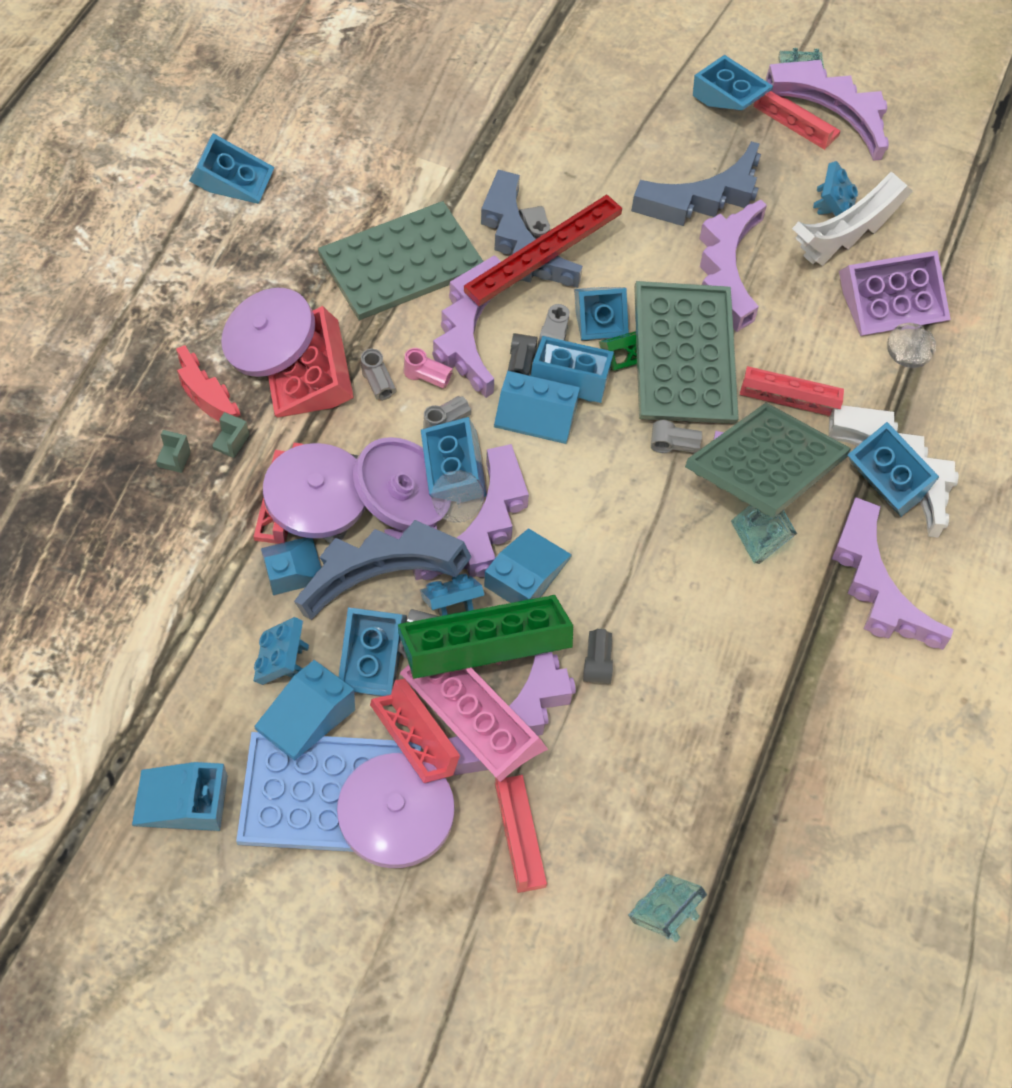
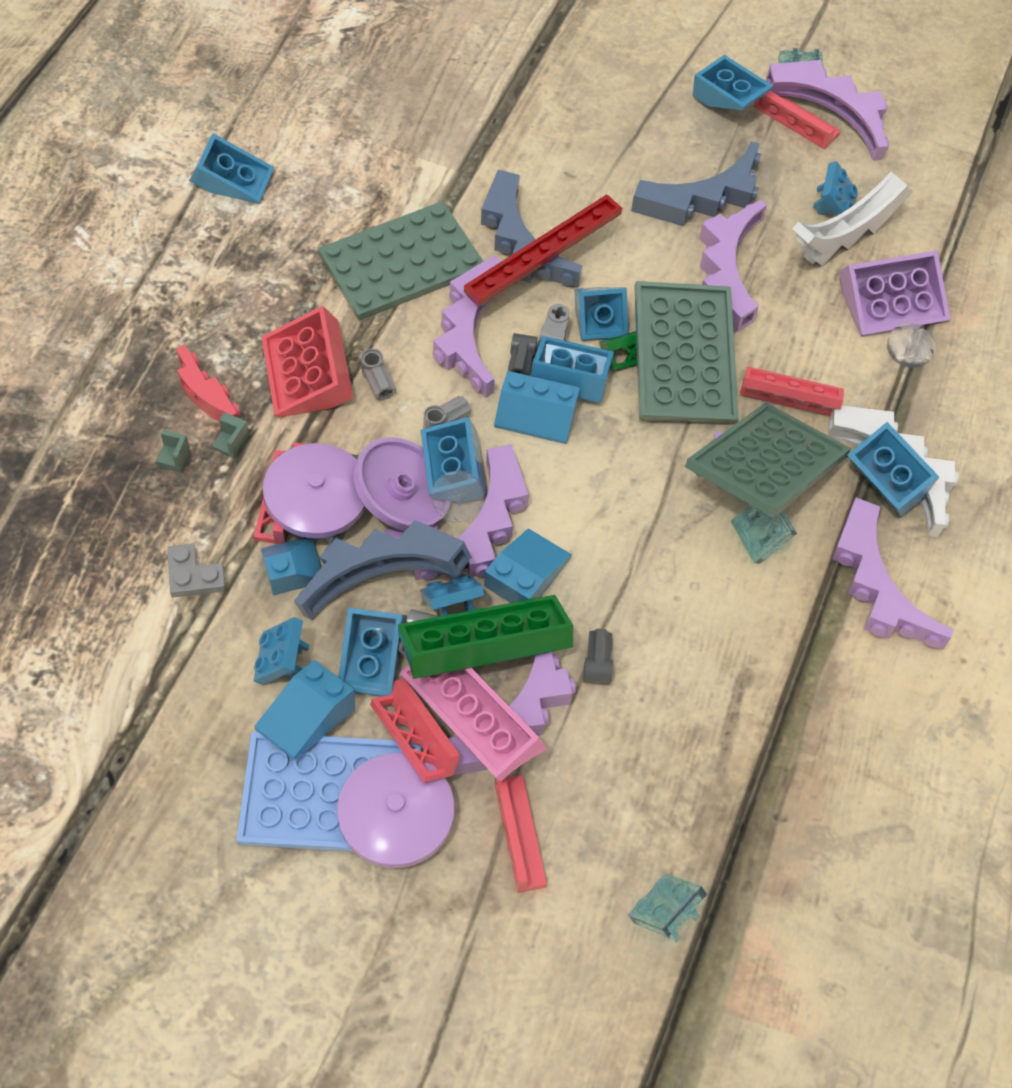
dark azure slope [132,762,228,831] -> none
lavender dish [222,288,315,377] -> none
bright pink piece [403,348,453,388] -> none
light grey piece [519,206,550,239] -> none
light grey piece [651,420,702,453] -> none
none -> light grey plate [167,543,225,598]

